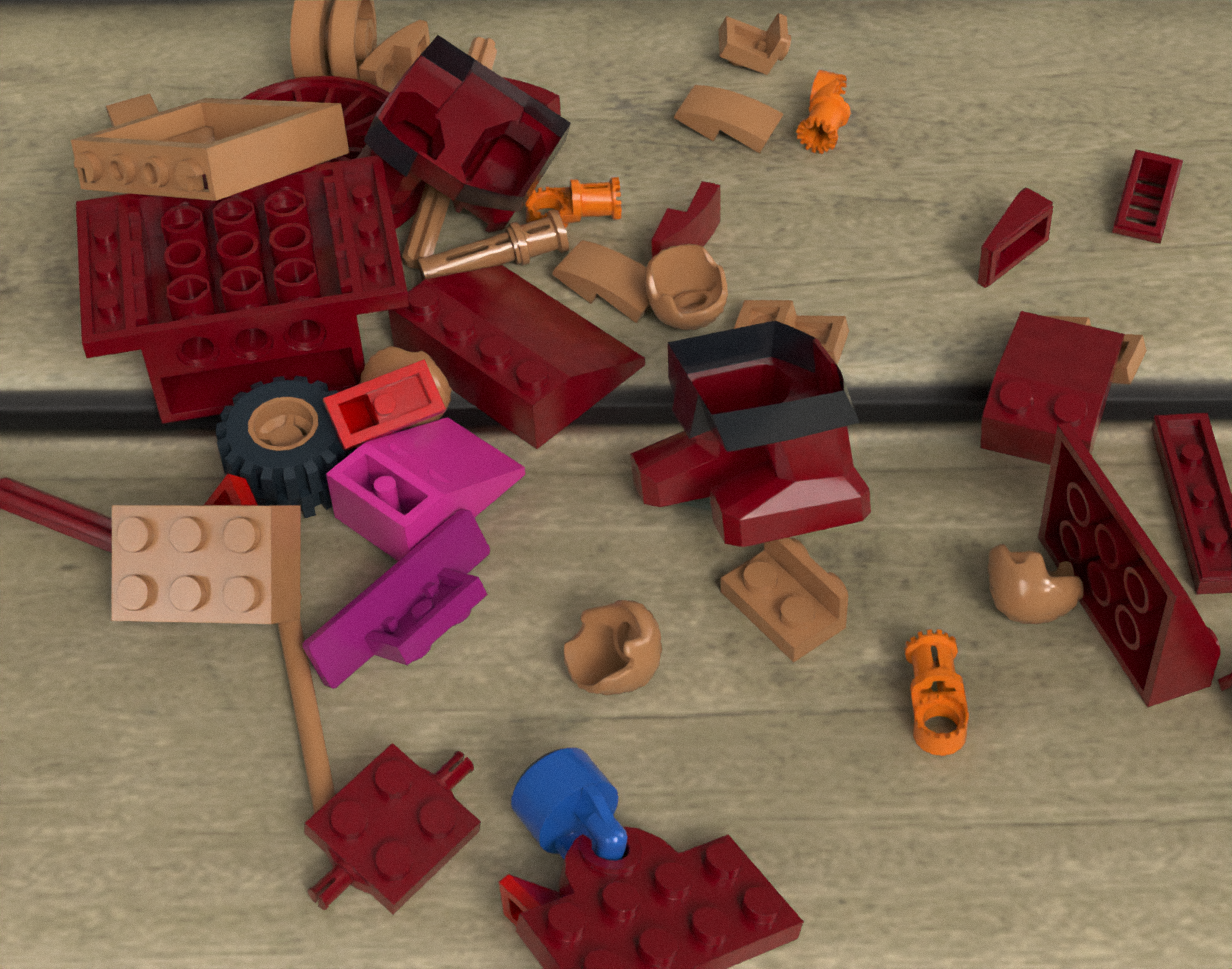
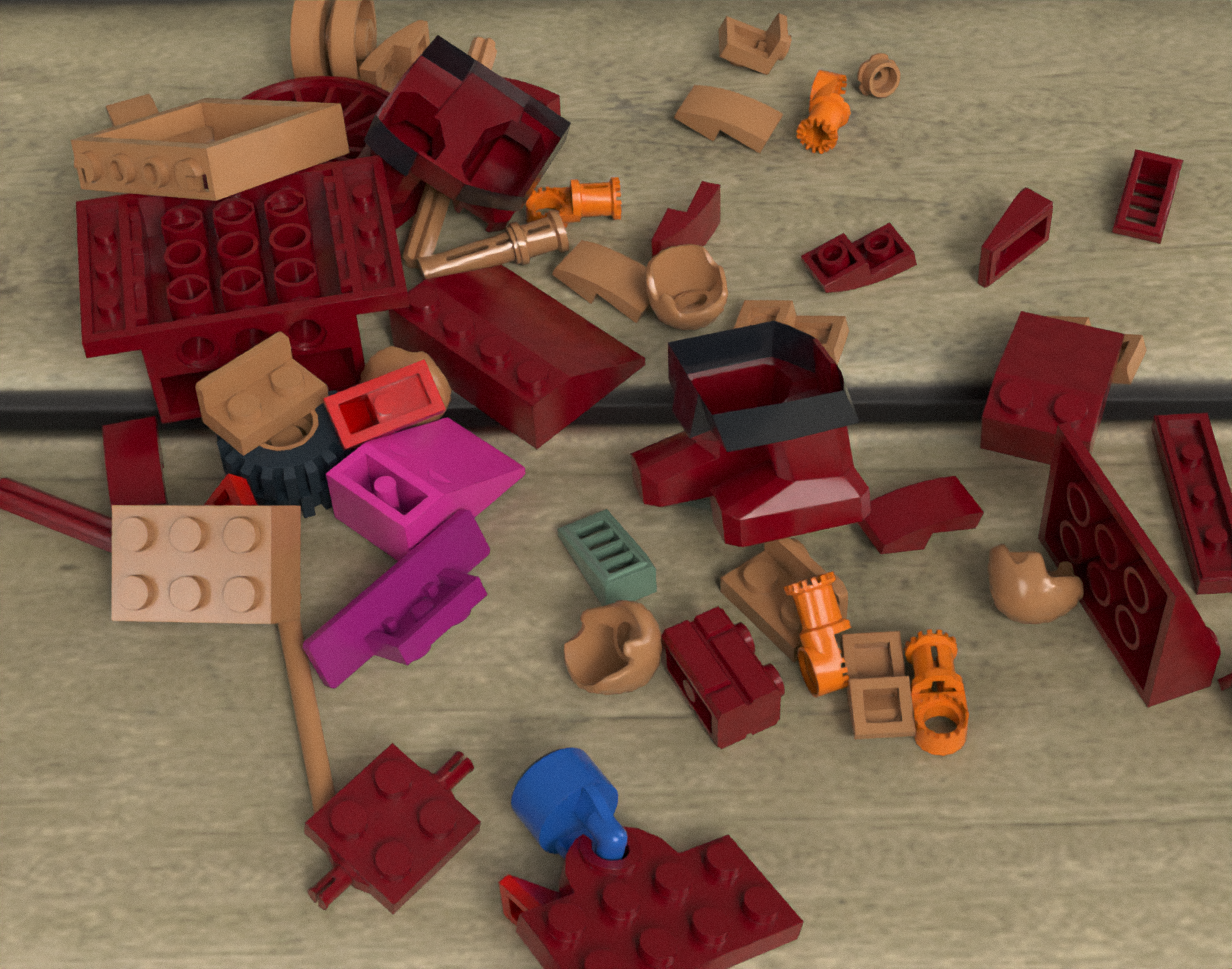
none -> dark red slope [102,416,169,511]
none -> medium nougat bracket [195,331,328,456]
none -> sand green slope [557,509,657,606]
none -> dark red brick [661,606,785,749]
none -> orange connector [784,571,852,698]
none -> dark red slope [801,222,917,293]
none -> medium nougat slope [840,631,916,739]
none -> medium nougat plate [857,53,901,98]
none -> dark red slope [857,476,984,554]

